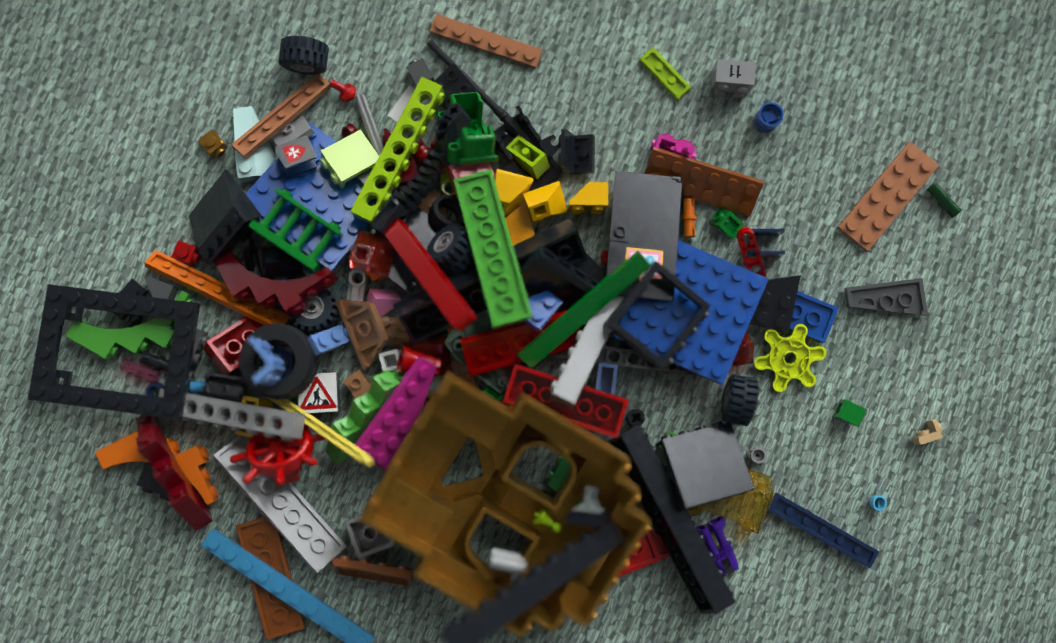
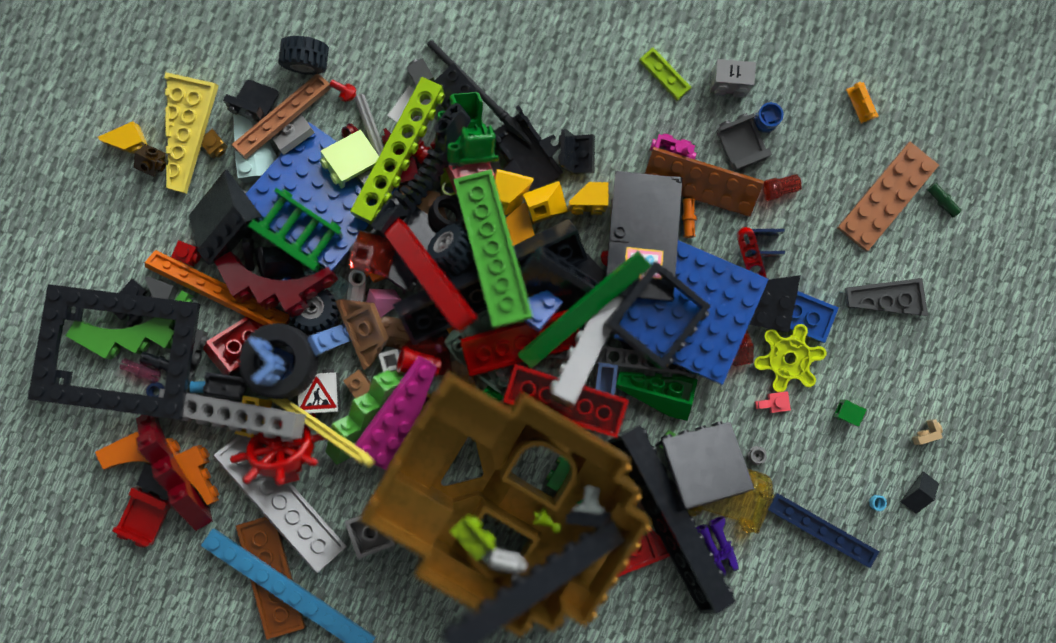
piece [275,136,317,179] -> none
dark orange plate [332,556,414,587] -> none
nougat plate [430,14,542,69] -> none
lime slope [506,135,550,179] -> none
black bush [626,409,645,426] -> none
green bracket [709,209,744,239] -> none
black wheel [721,374,759,426] -> none
none -> yellow slope [98,121,148,154]
none -> red panel [112,486,171,548]
none -> dark brown brick [133,144,166,177]
none -> light yellow wing [165,72,218,194]
none -> black bracket [223,80,279,122]
none -> lime bracket [450,514,496,561]
none -> green wedge [616,372,698,421]
none -> dark grey panel [716,113,772,172]
none -> coral plate [755,391,791,413]
none -> clear red piece [762,174,802,201]
none -> light orange hinge [846,82,878,123]
none -> black slope [900,471,939,514]

